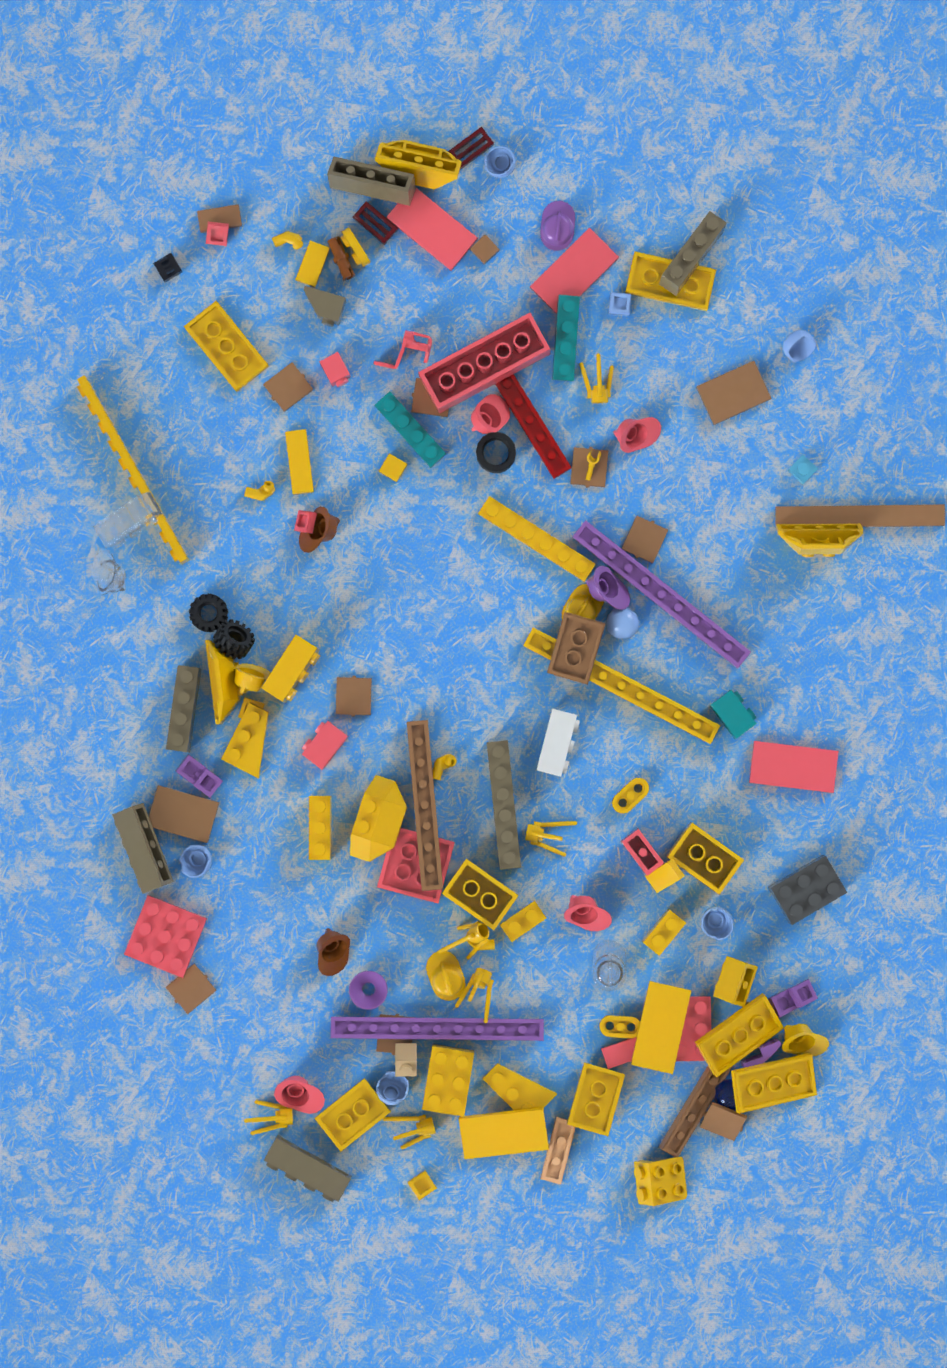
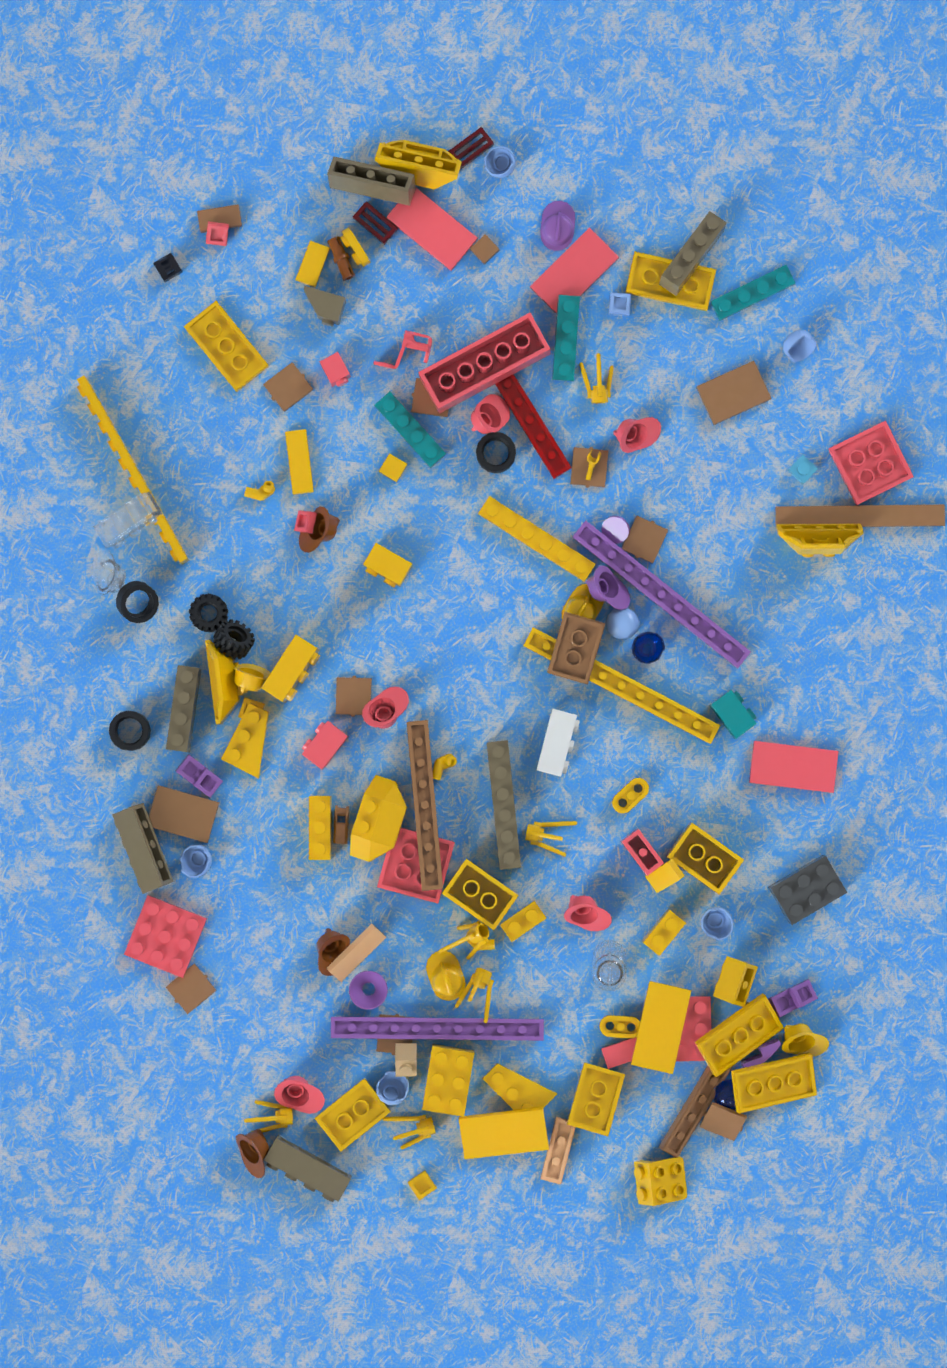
yellow arm [272,231,303,250] -> none
none -> black tyre [109,711,151,751]
none -> black tyre [116,581,159,623]
none -> dark orange piece [236,1129,269,1178]
none -> light nougat tile [327,923,386,982]
none -> medium nougat bar [333,805,349,844]
none -> coral piece [362,686,409,729]
none -> yellow brick [363,543,413,588]
none -> piece [602,516,630,544]
none -> clear blue hair [631,631,665,664]
none -> teal plate [710,265,795,321]
none -> coral plate [828,420,914,506]

